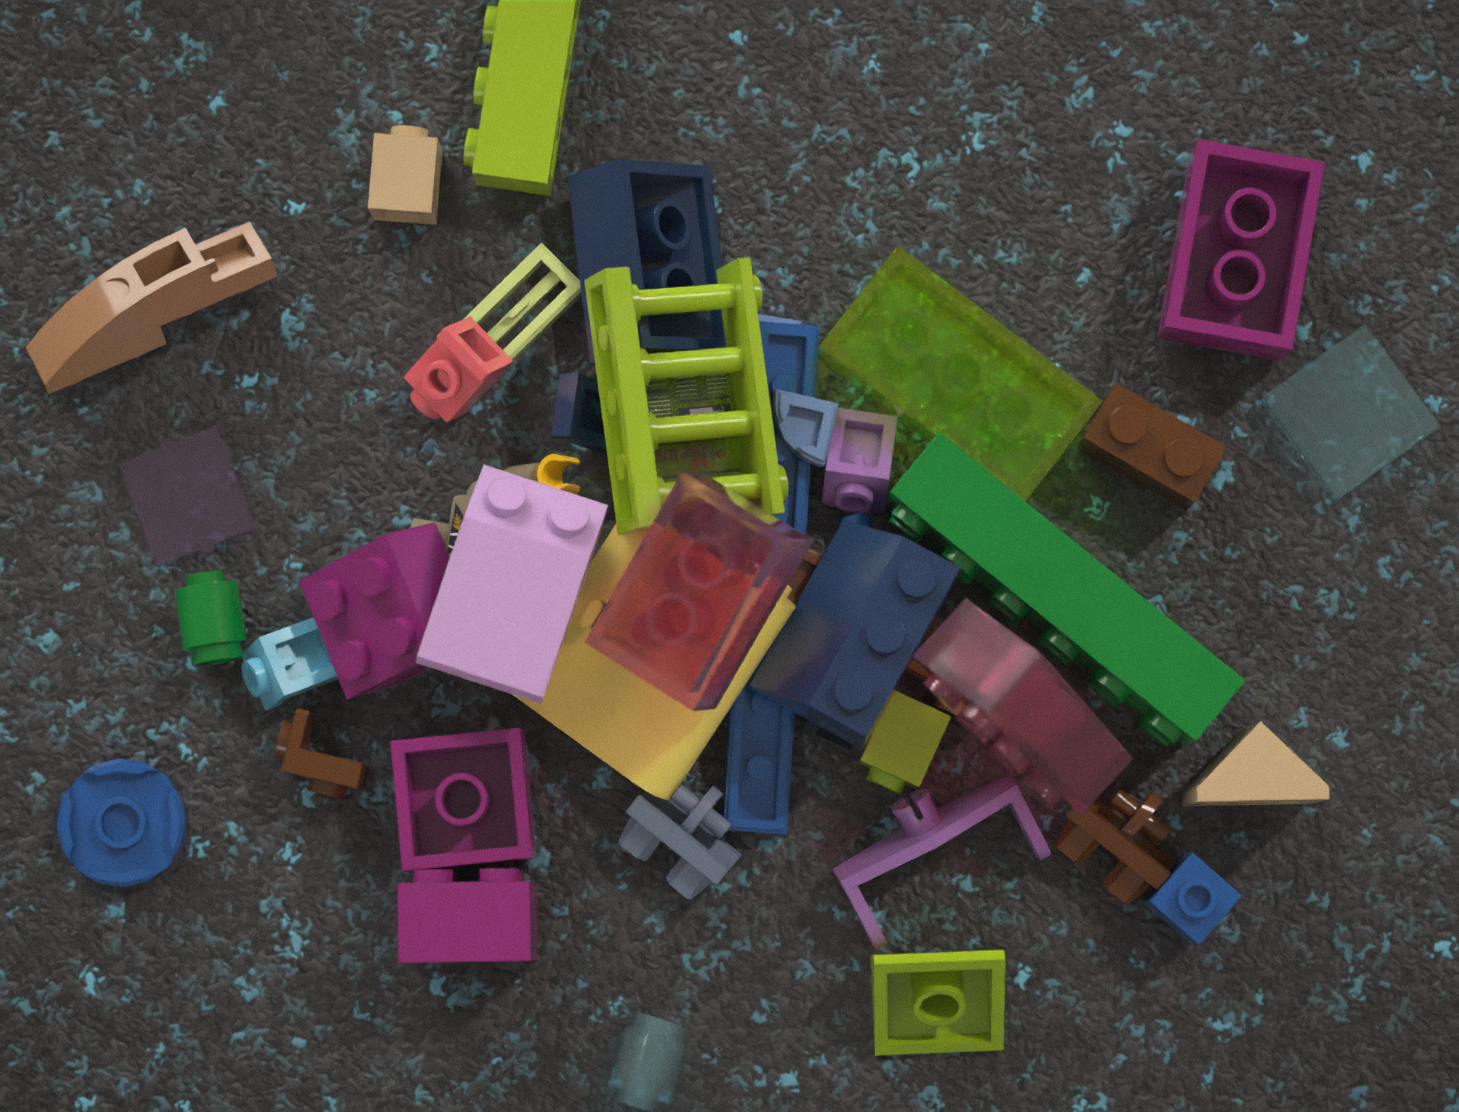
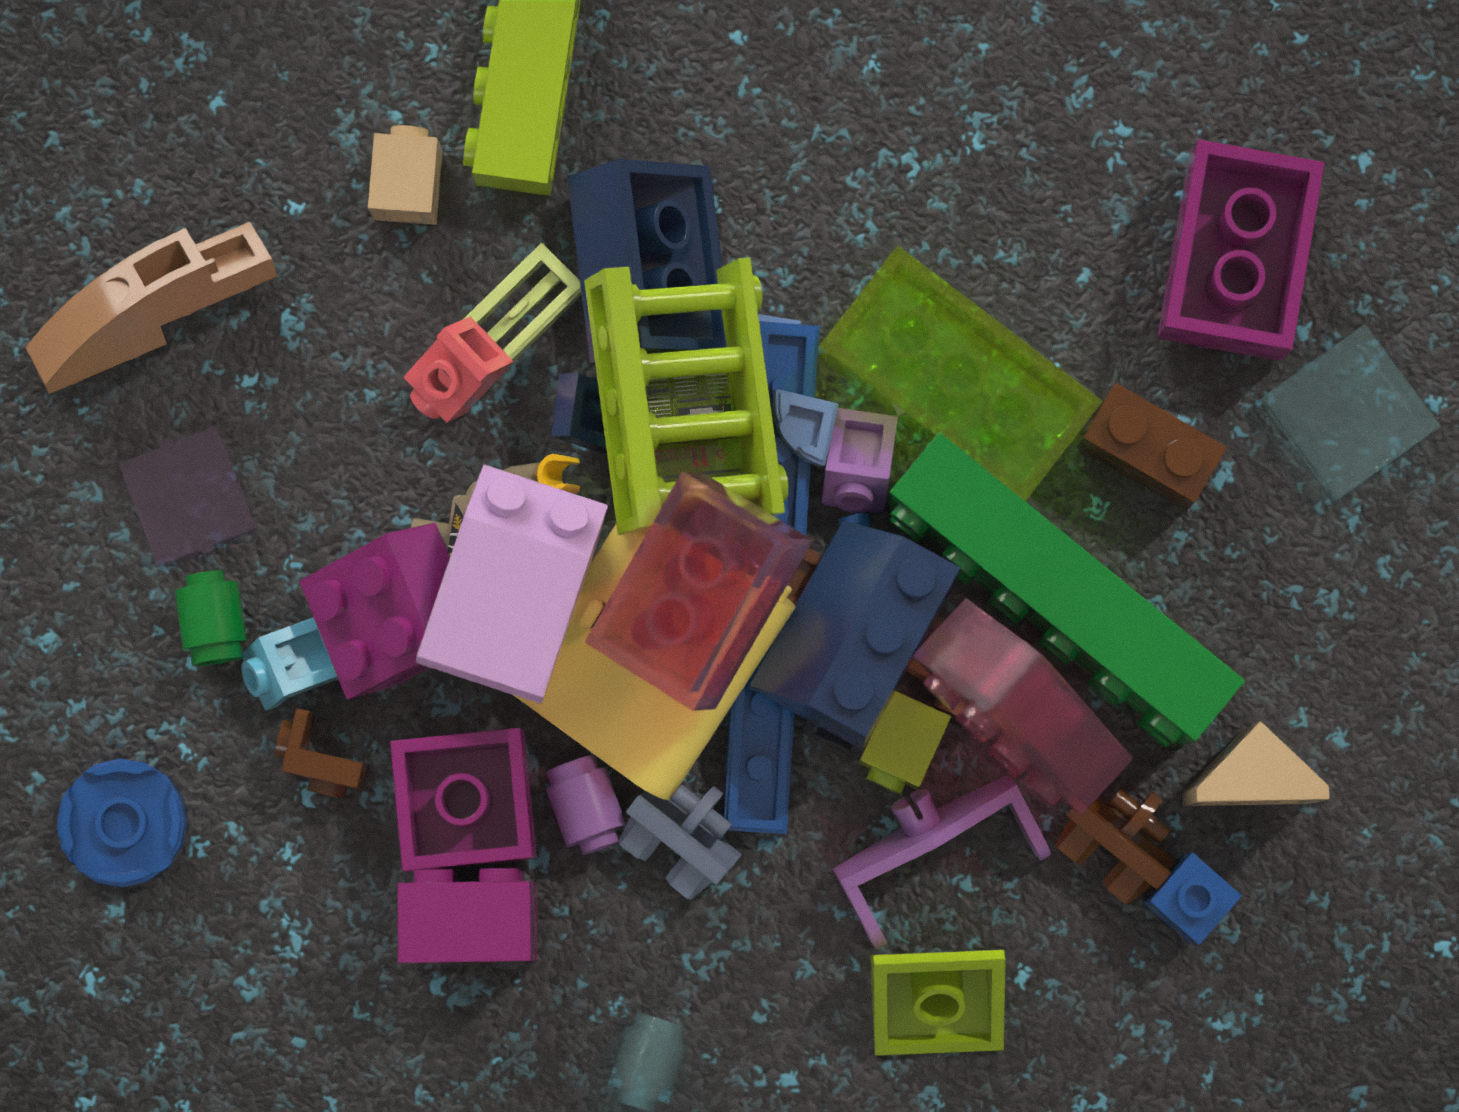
none -> medium lavender brick [546,755,626,855]

